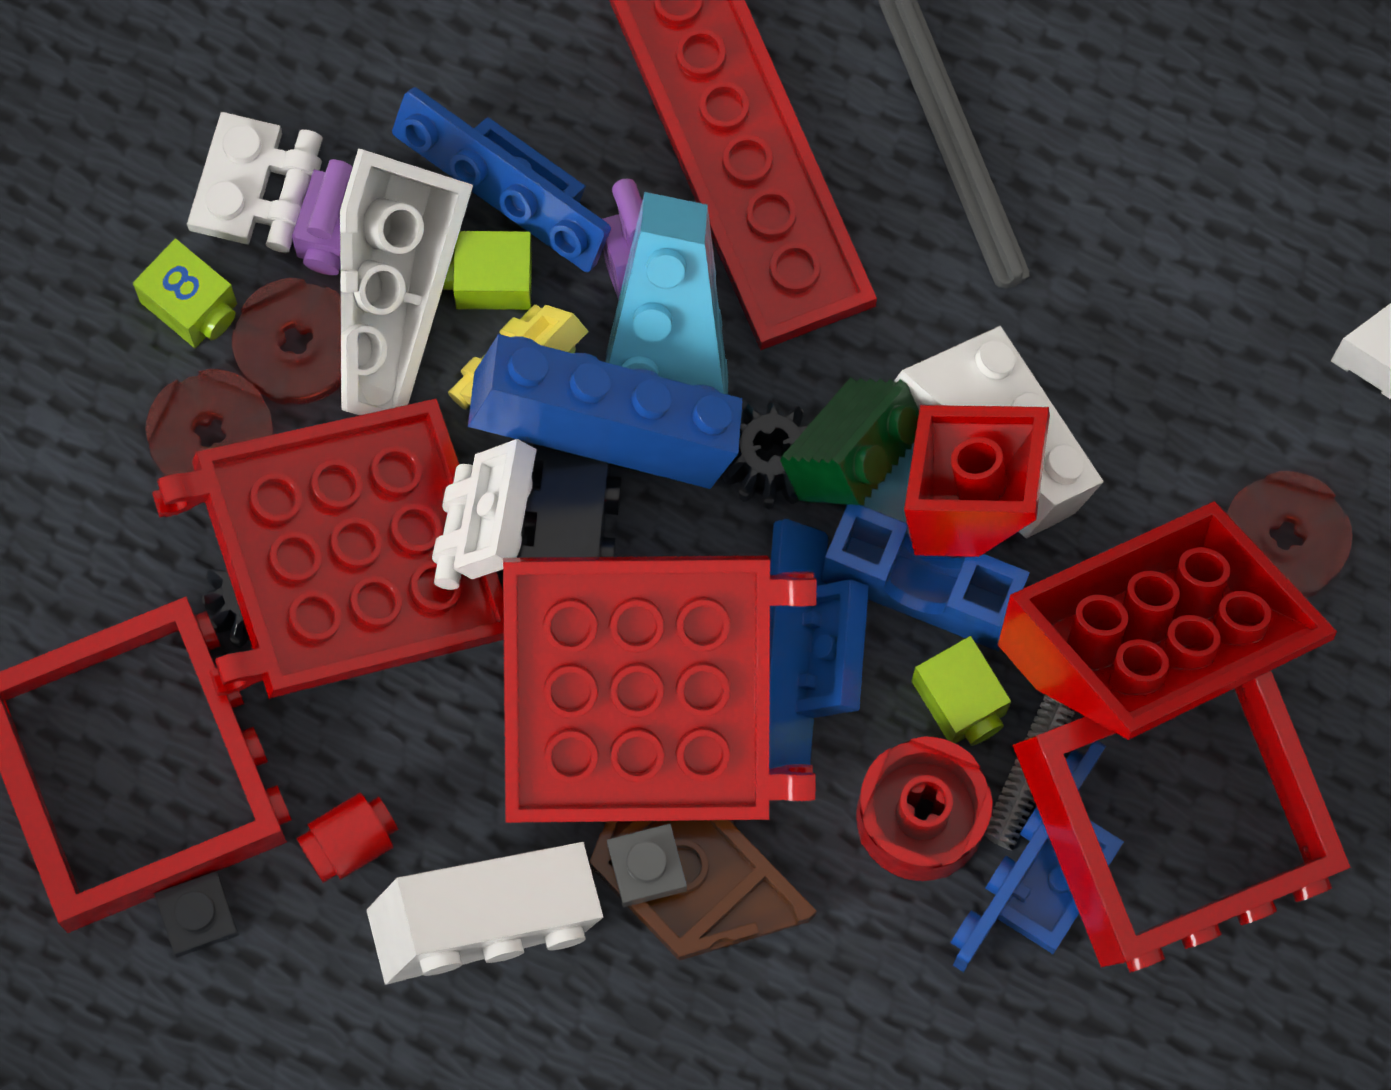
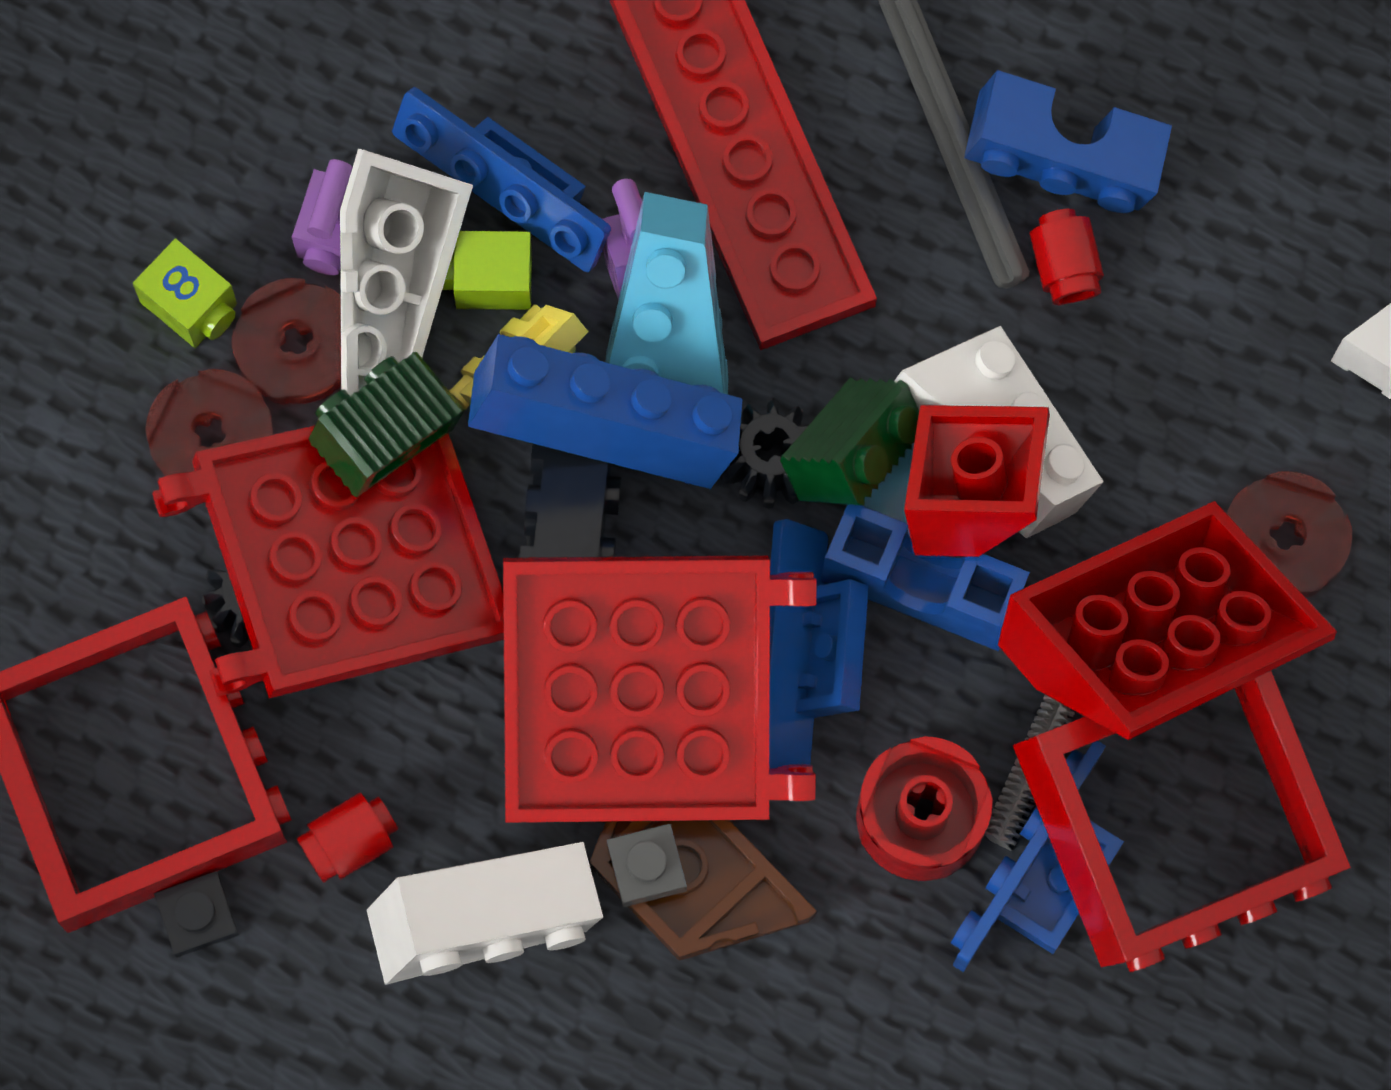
white plate [187,112,323,253] -> none
white plate [432,439,537,590] -> none
lime brick [911,636,1011,746] -> none
none -> dark green brick [309,352,465,497]
none -> blue arch [964,70,1172,213]
none -> red brick [1029,208,1104,305]

